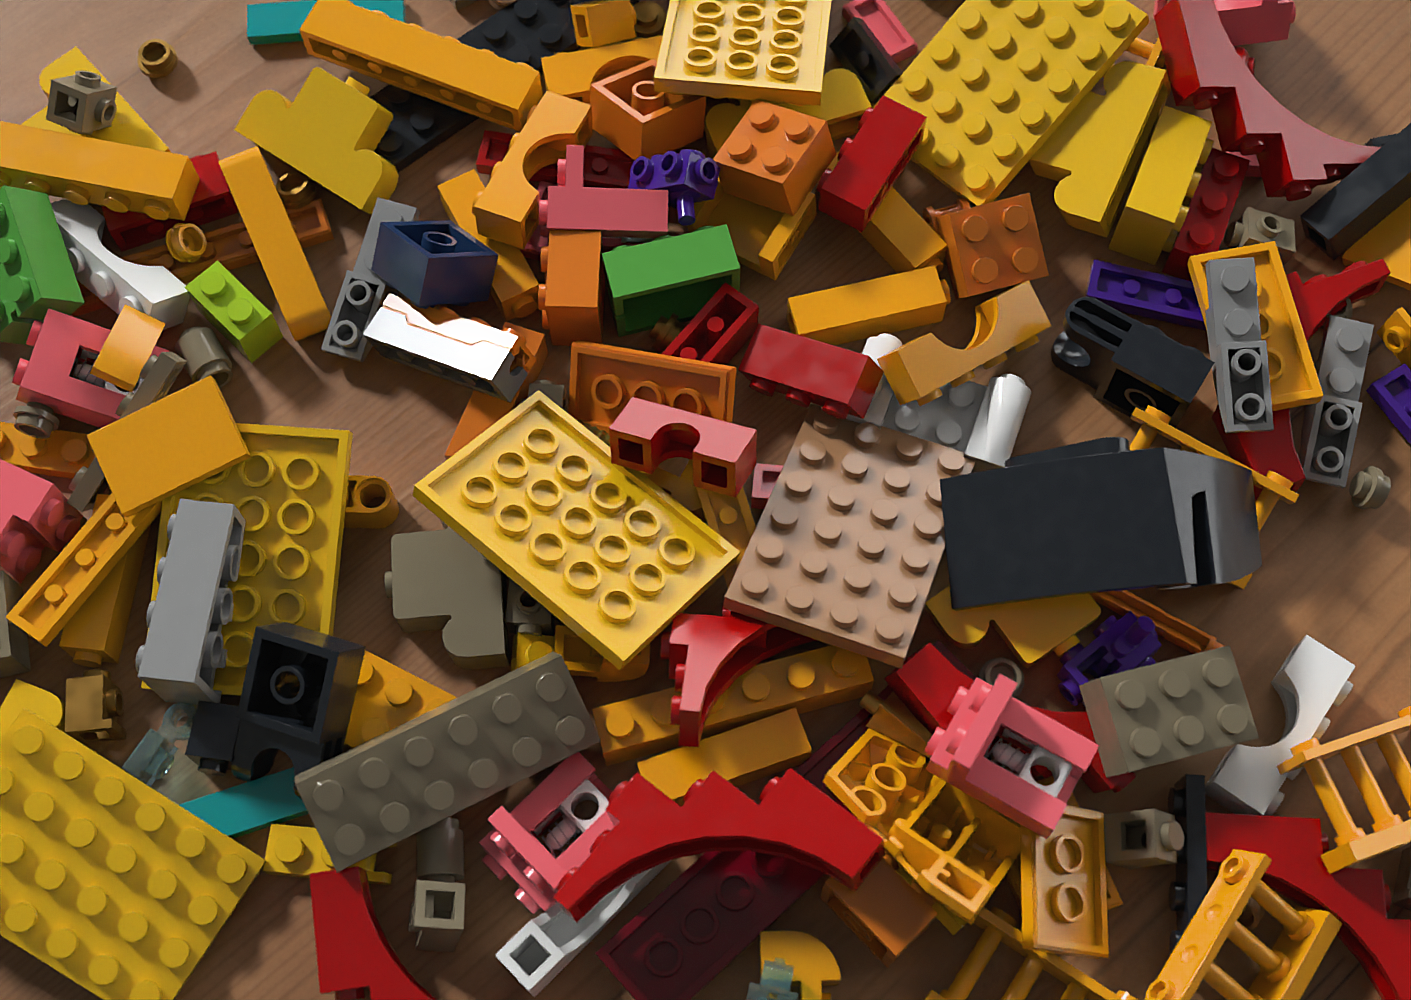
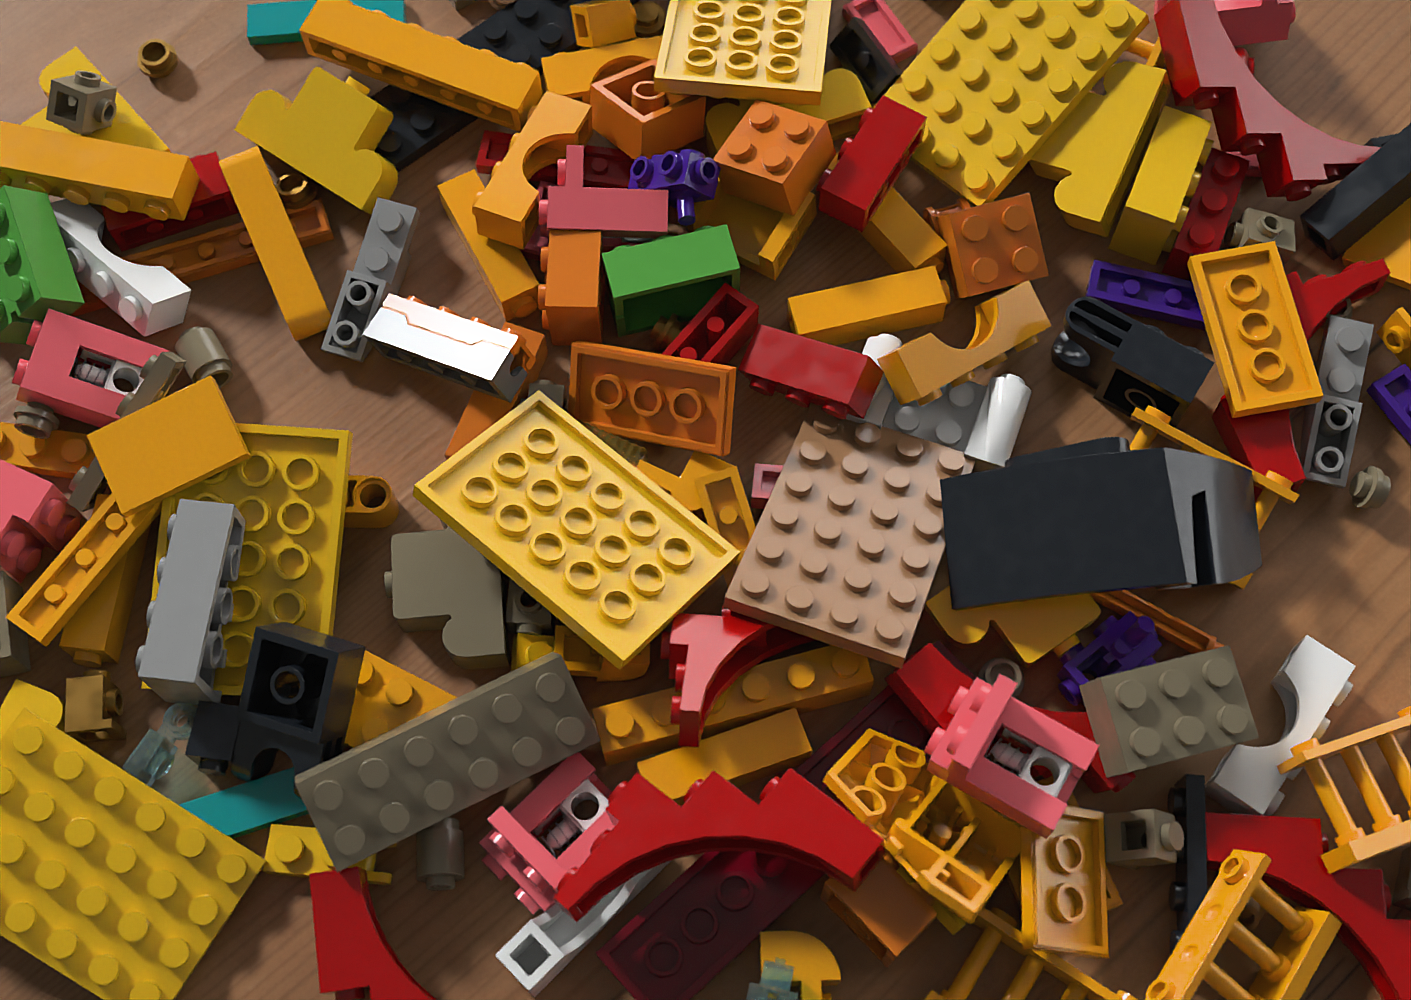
light orange slope [90,304,166,392] -> none
light orange plate [165,223,207,263] -> none
lime brick [185,260,284,363] -> none
dark blue brick [371,220,499,309] -> none
dark tan brick [408,880,465,952] -> none
red arch [609,397,757,498] -> none
pearl gold piece [859,690,932,758] -> none
light grey slope [1205,257,1274,433] -> none

